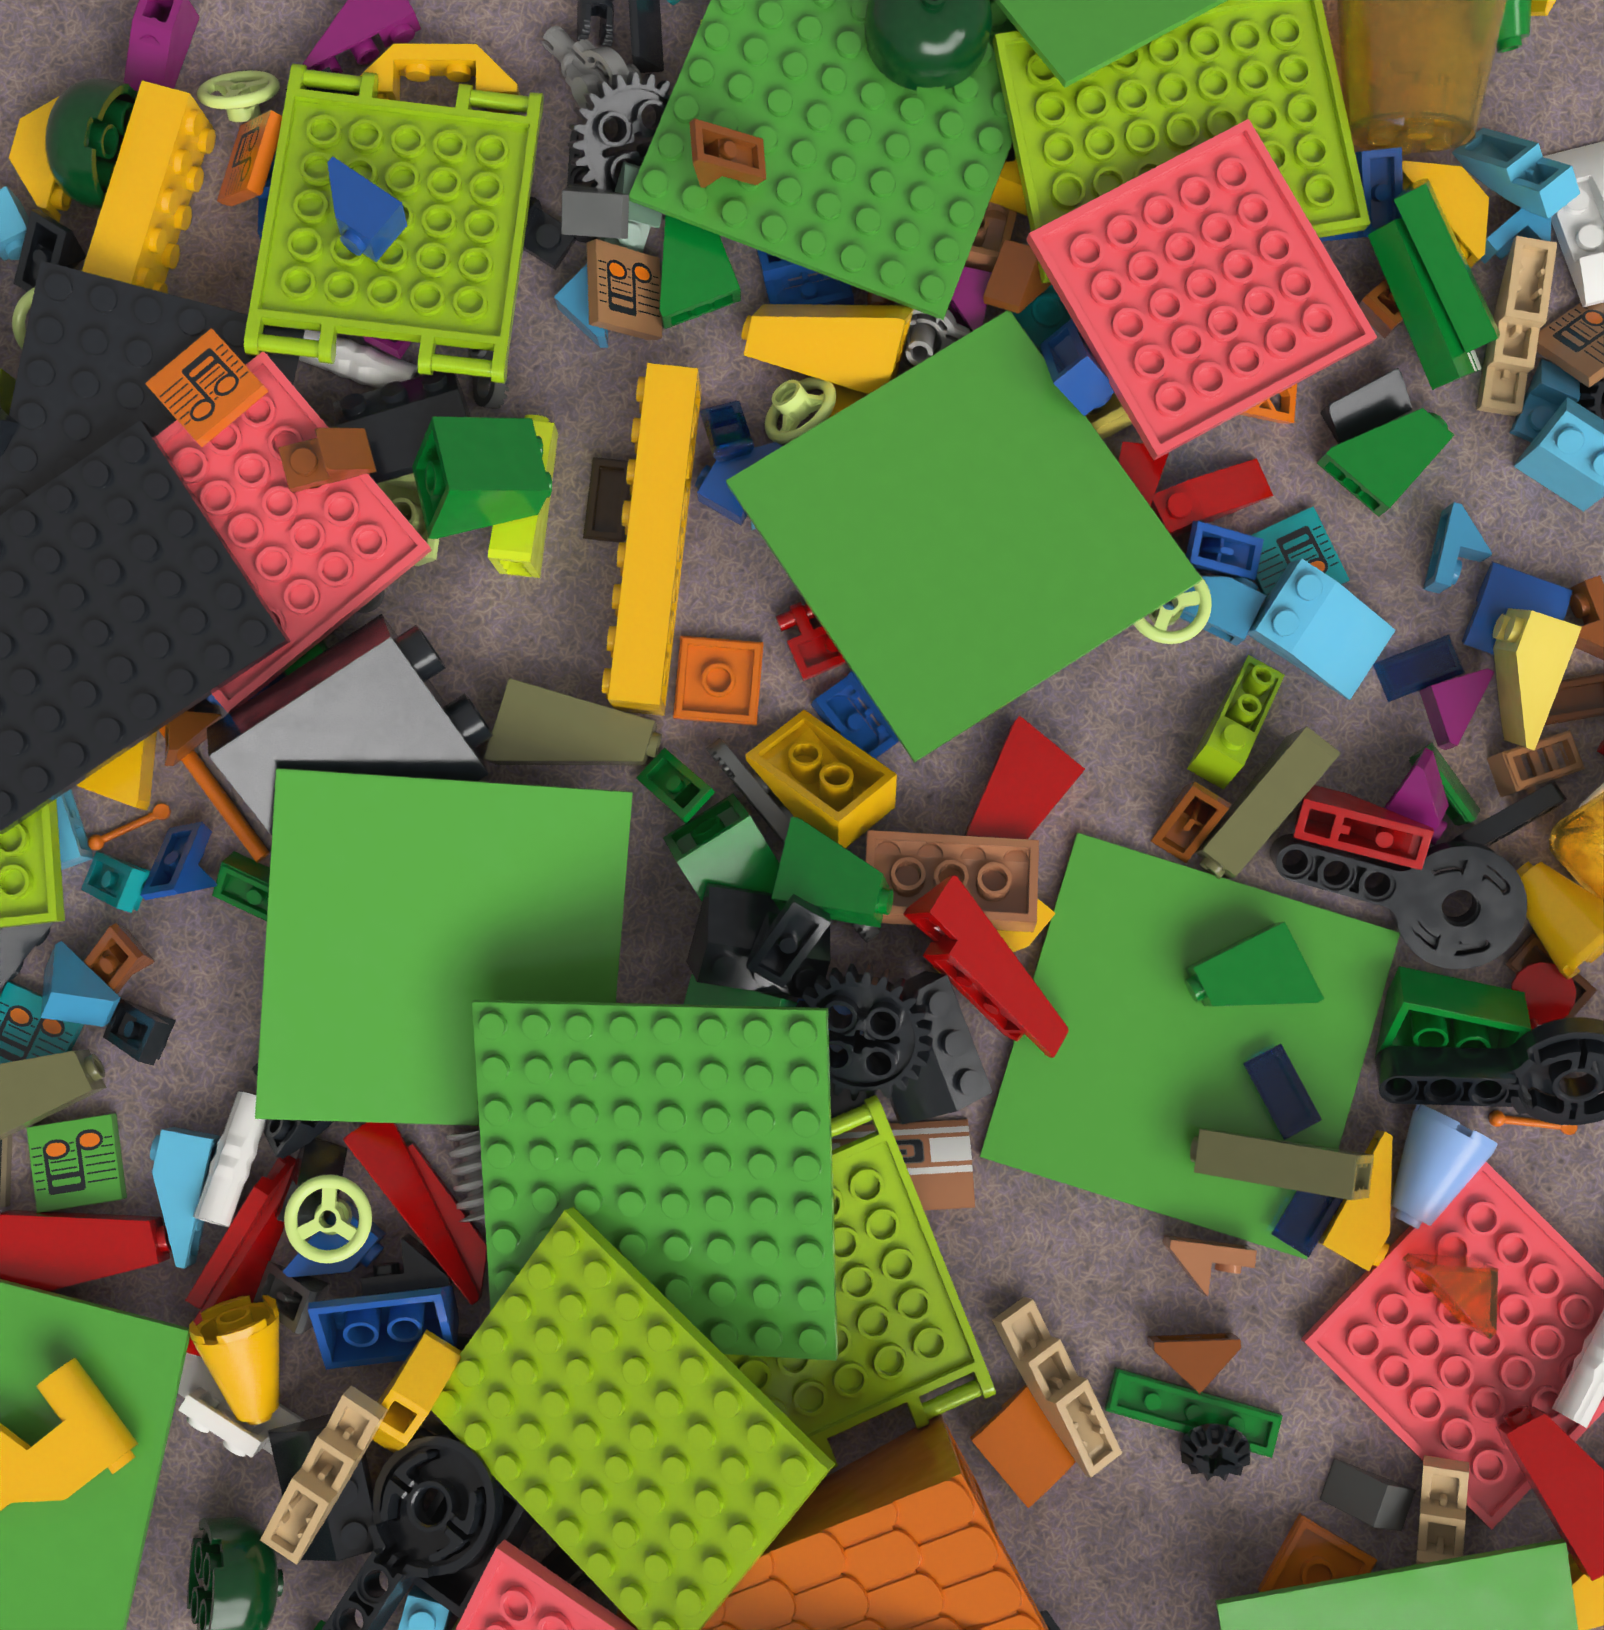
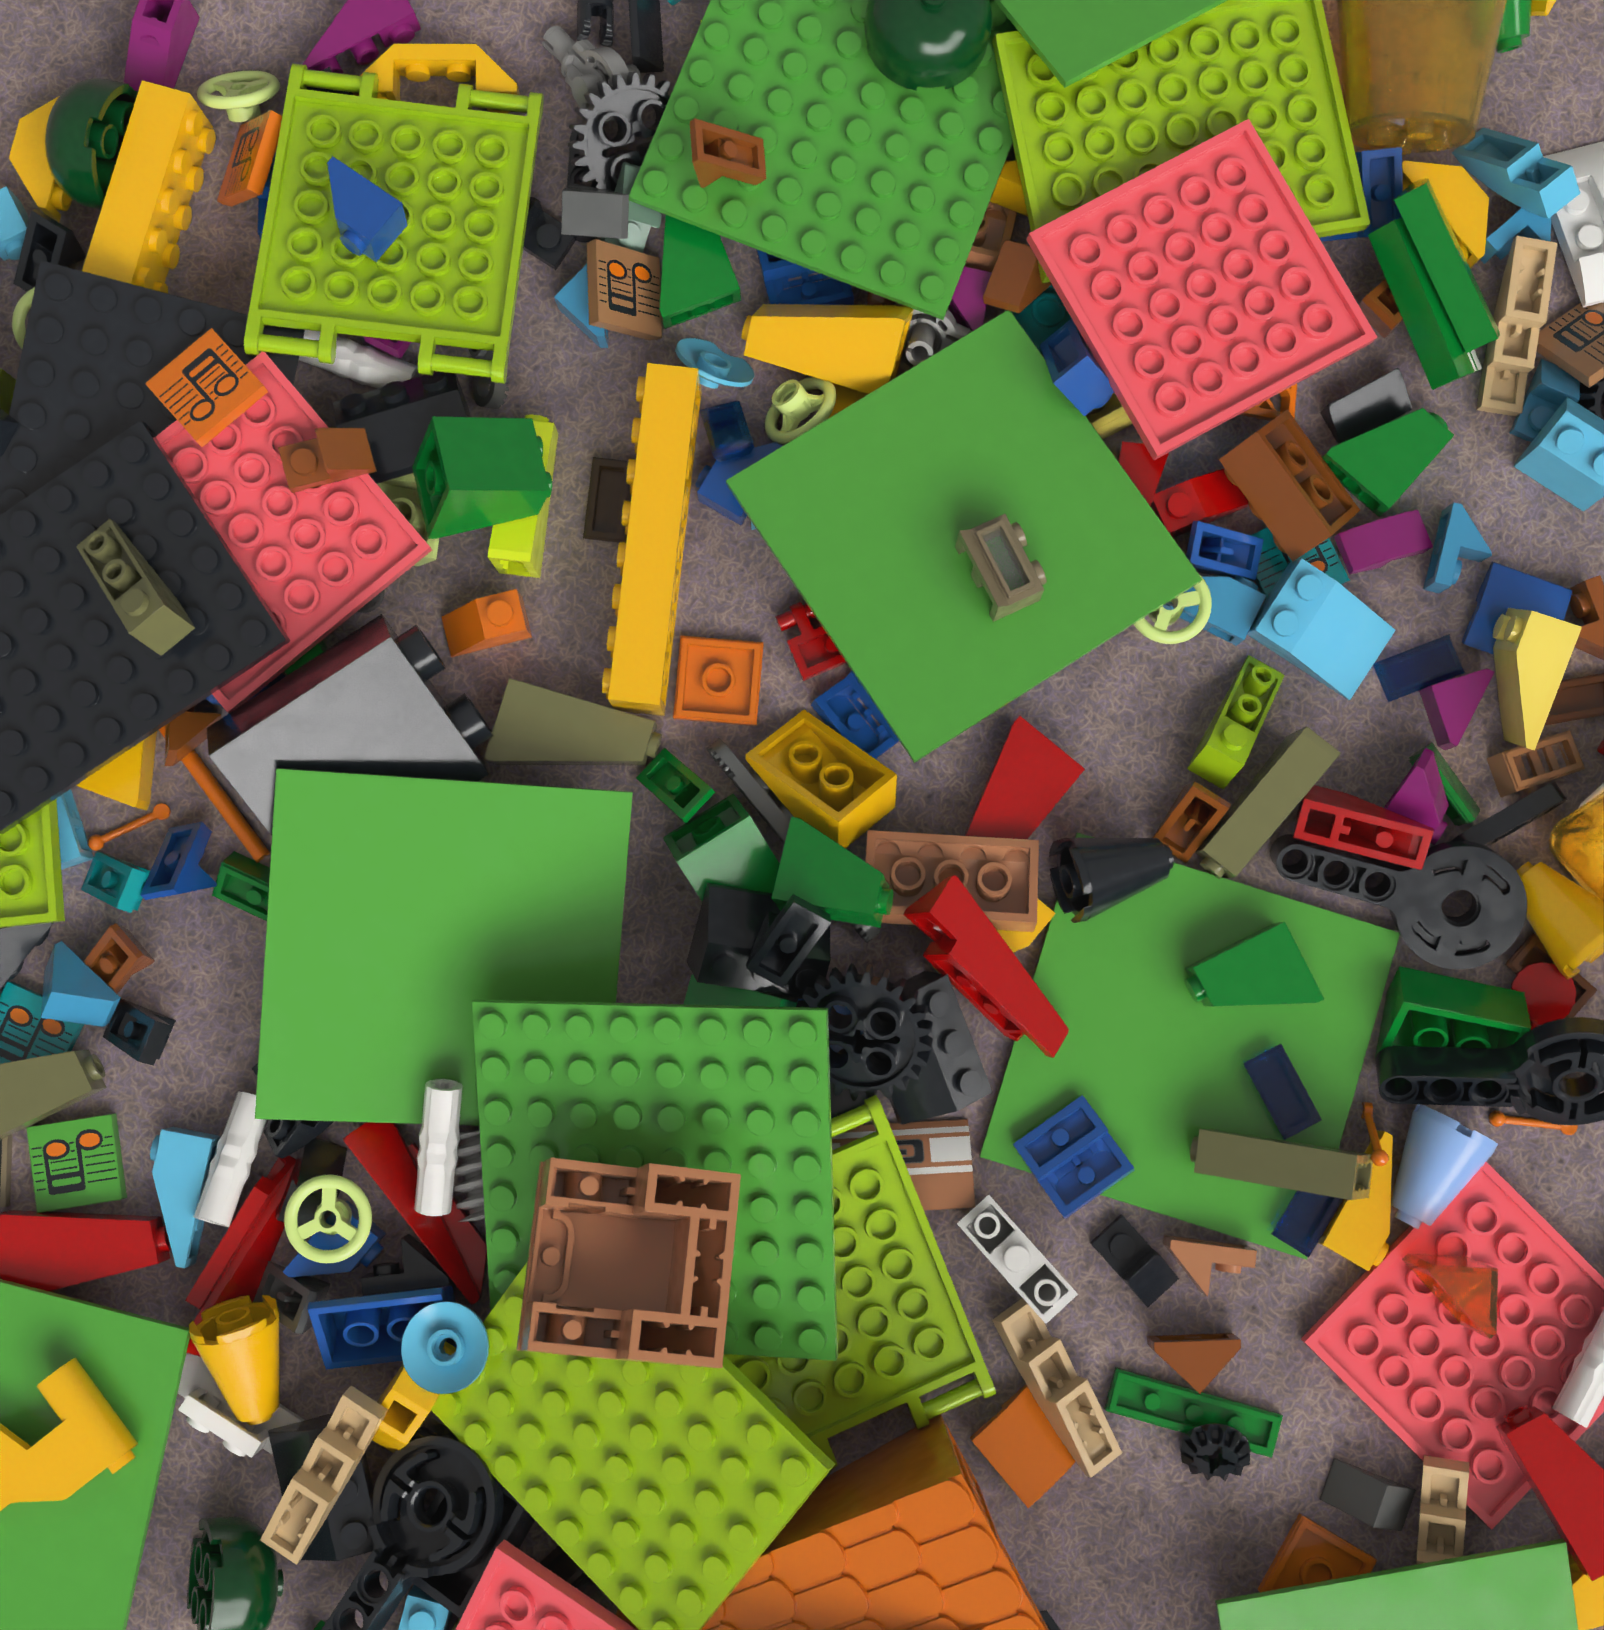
none -> olive slope [76,519,195,656]
none -> medium azure dish [401,1301,489,1394]
none -> white axle [414,1079,463,1216]
none -> orange slope [442,589,532,657]
none -> nougat slope [516,1157,741,1368]
none -> medium azure dish [675,338,754,388]
none -> dark tan window [955,514,1047,622]
none -> white slope [957,1195,1078,1324]
none -> blue slope [1013,1095,1134,1220]
none -> black cone [1049,838,1174,923]
none -> black slope [1090,1214,1179,1308]
none -> dark orange slope [1218,409,1360,562]
none -> magenta slope [1334,509,1433,575]
none -> orange hinge [1361,1102,1389,1167]

